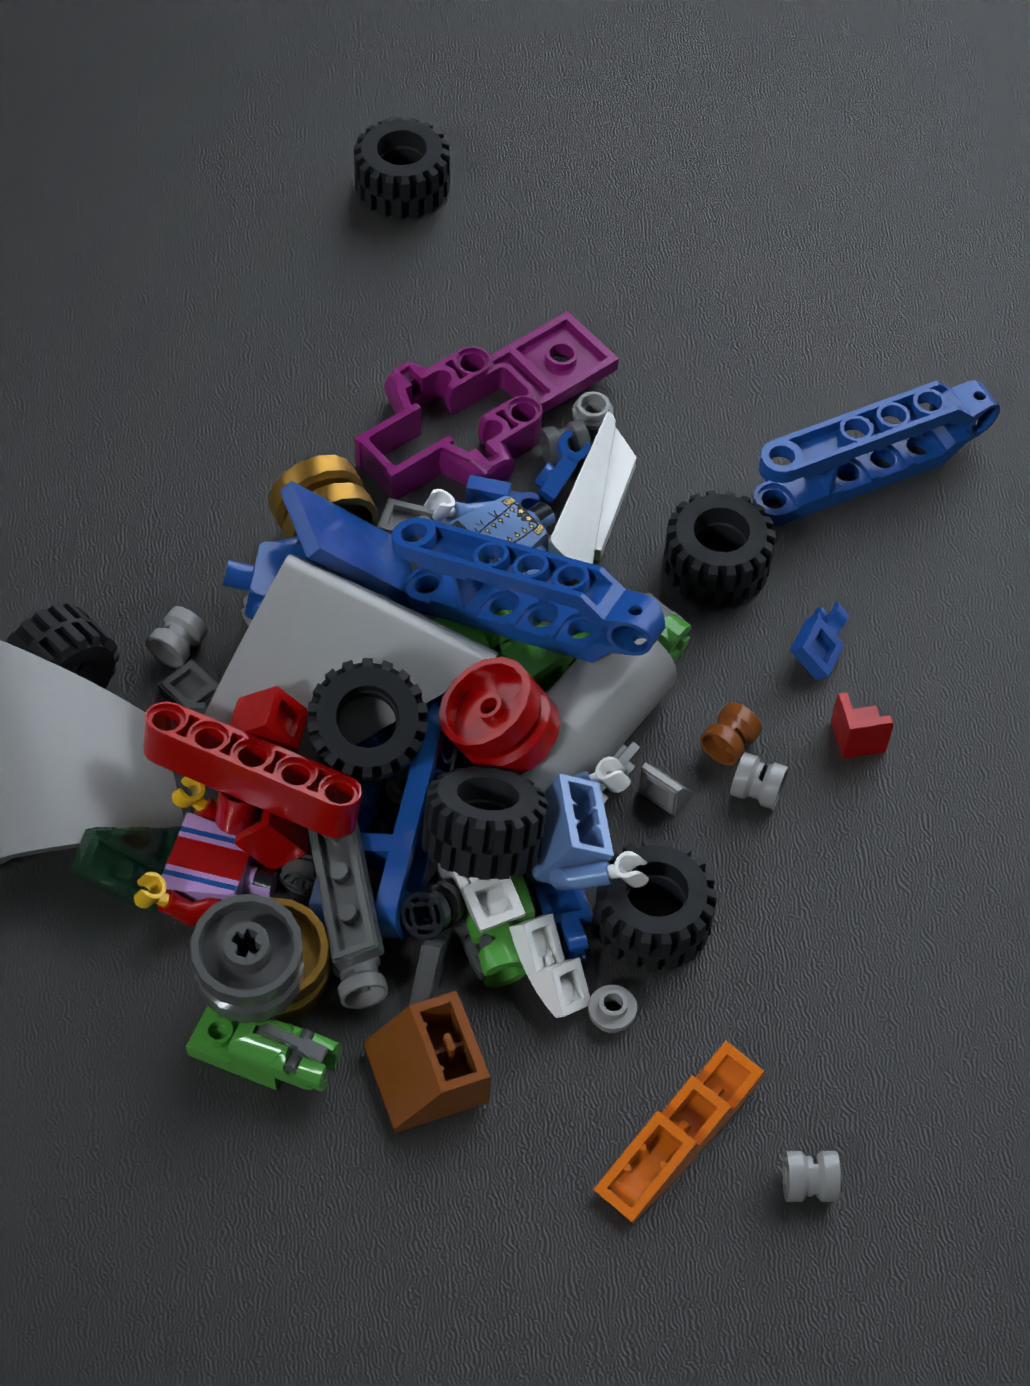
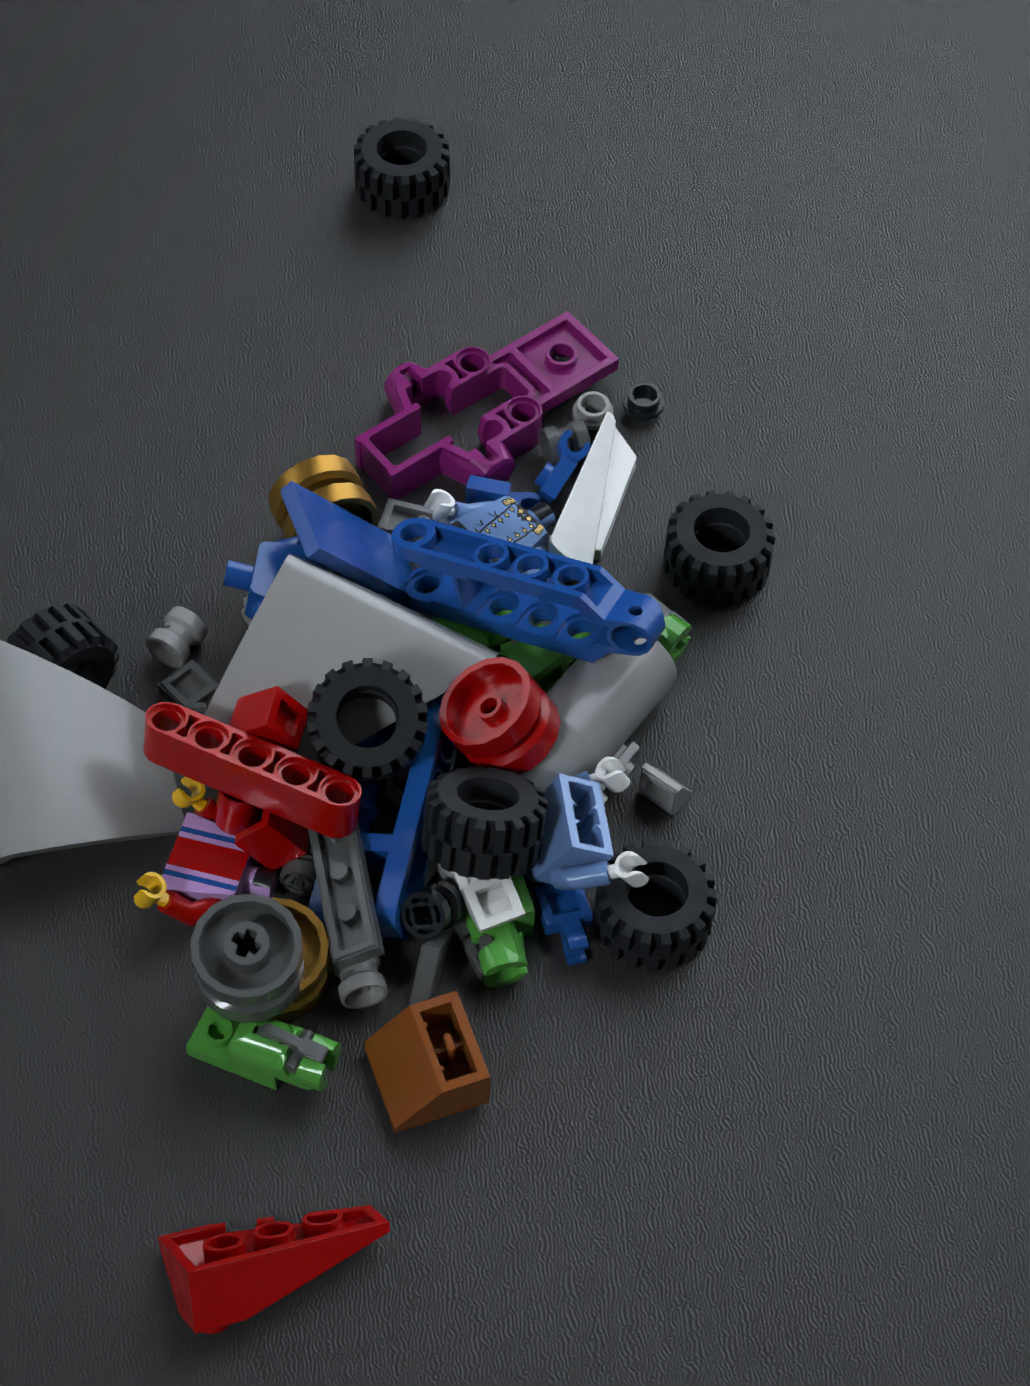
clear green wing [69,826,181,913] -> none
white slope [509,913,590,1018] -> none
light grey plate [588,985,637,1033] -> none
orange slope [593,1041,766,1224] -> none
dark orange wheel [700,702,762,766] -> none
light grey wheel [730,752,789,810] -> none
blue piece [752,380,1000,526] -> none
light grey wheel [782,1151,841,1202] -> none
blue plate [790,602,849,680] -> none
red panel [831,692,894,759] -> none
none -> red wedge [158,1205,390,1334]
none -> black plate [623,382,664,421]

